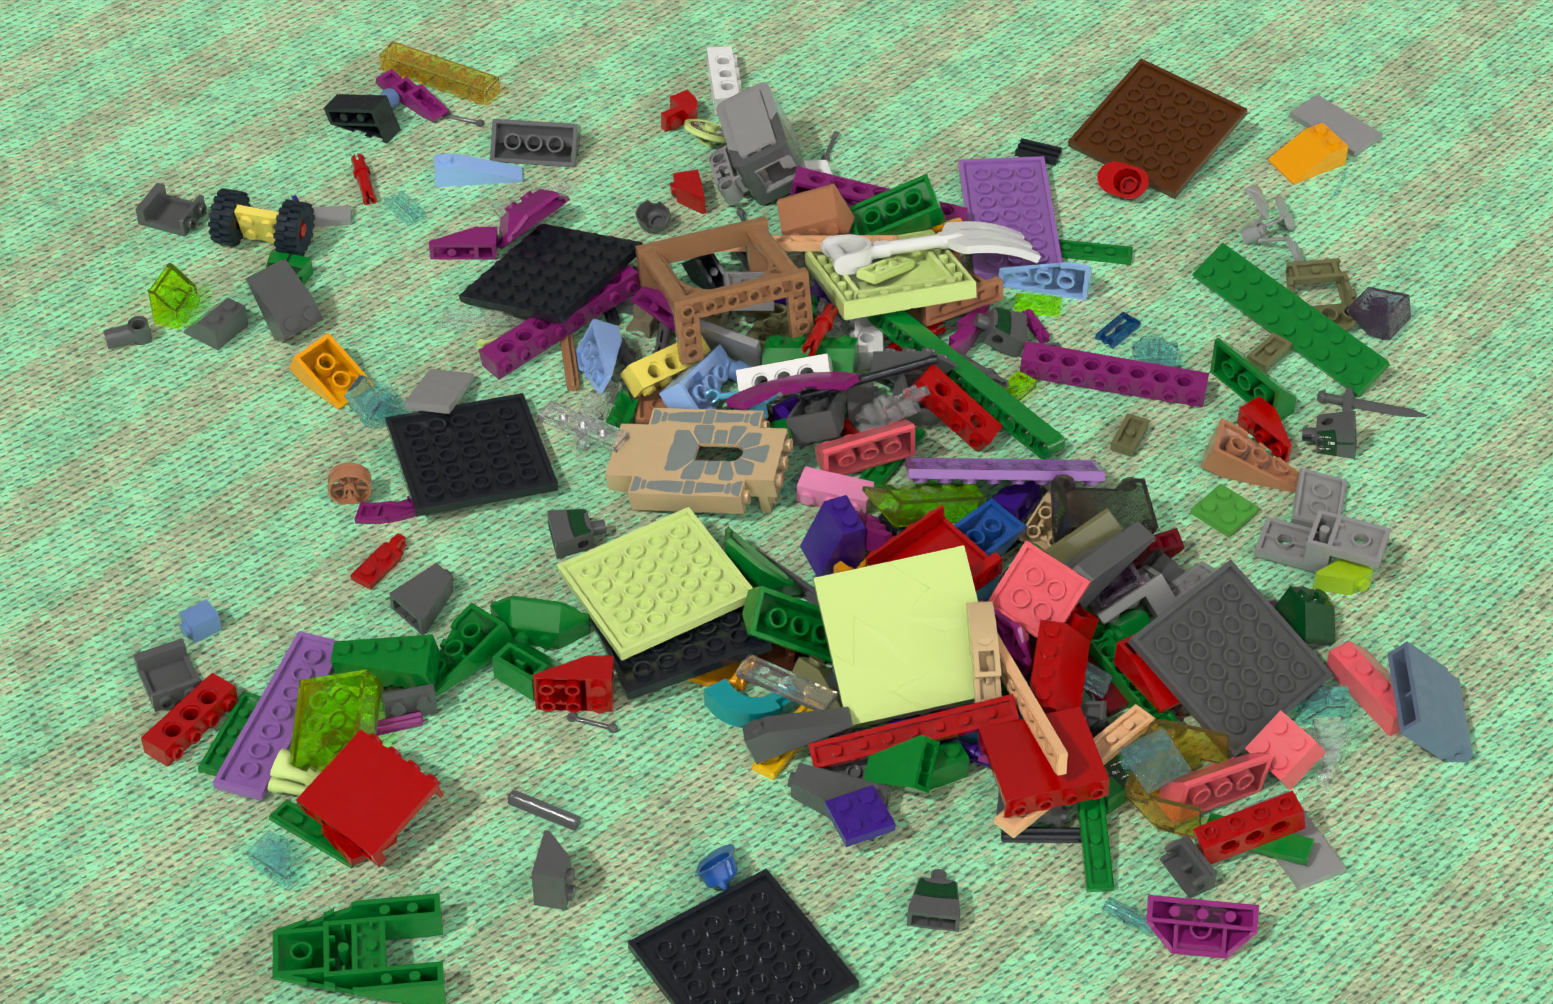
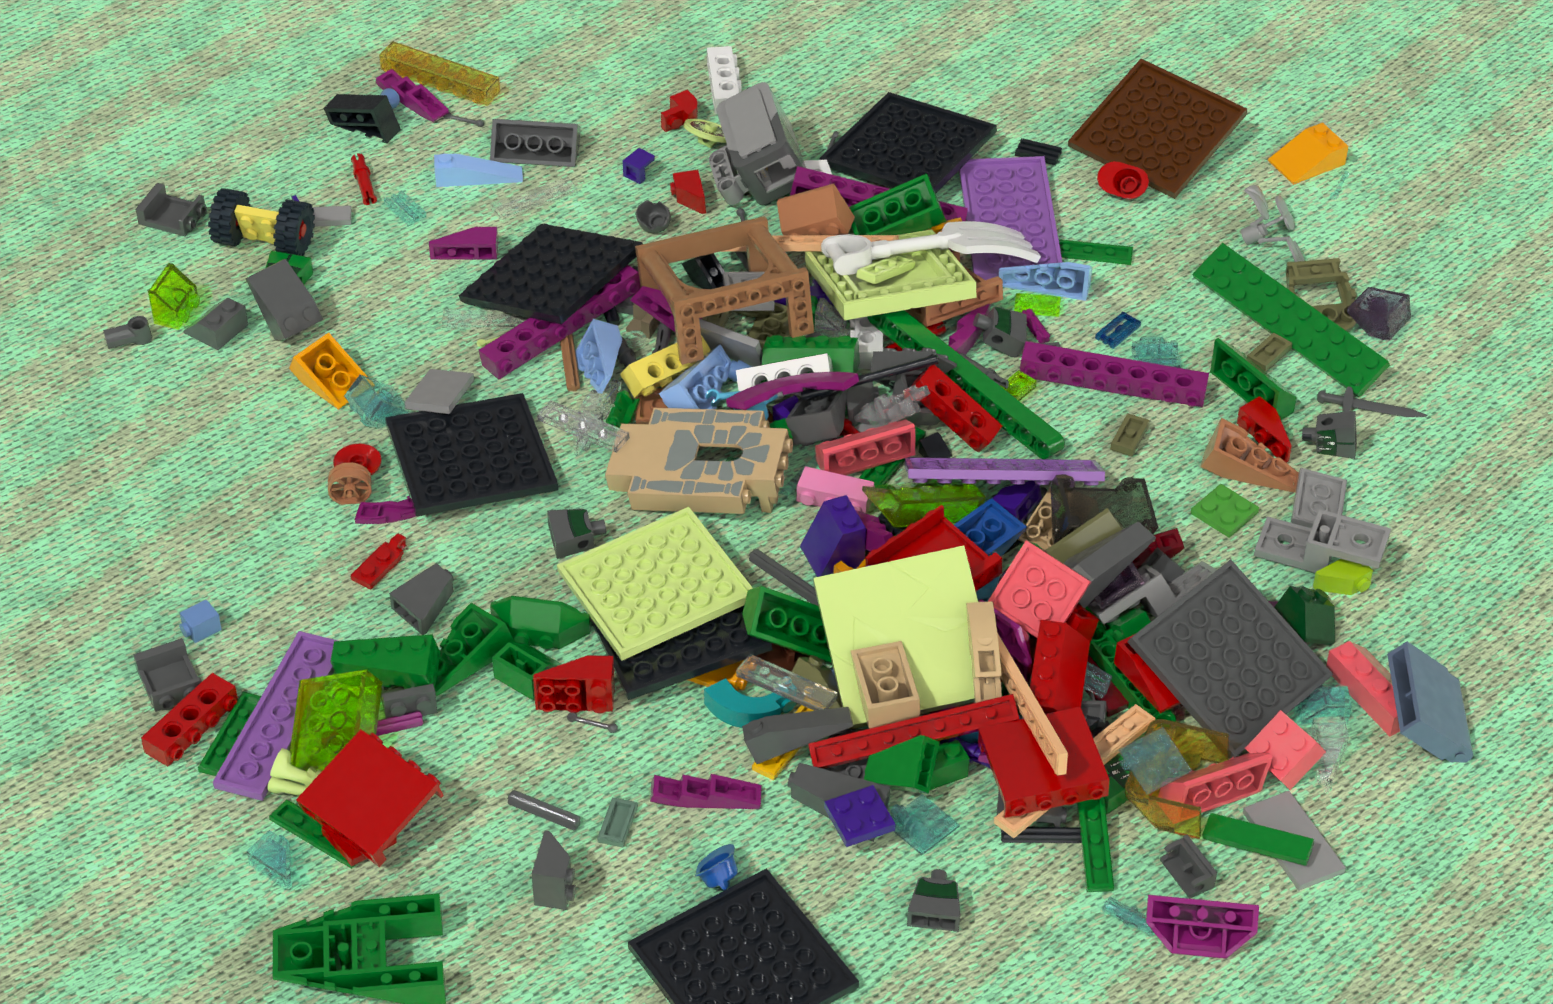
magenta wedge [498,189,570,249] -> none
green wedge [725,526,802,596] -> none
red pin [802,304,839,356] -> none
red brick [1193,790,1306,865] -> none
light grey tile [1289,95,1383,157] -> none
none -> red dish [333,443,381,475]
none -> sand green tile [597,797,638,848]
none -> dark purple panel [623,148,655,184]
none -> magenta slope [650,774,762,809]
none -> black plate [819,92,997,193]
none -> tan slope [851,641,920,729]
none -> clear light blue hinge [891,794,960,855]
none -> black slope [919,432,952,458]

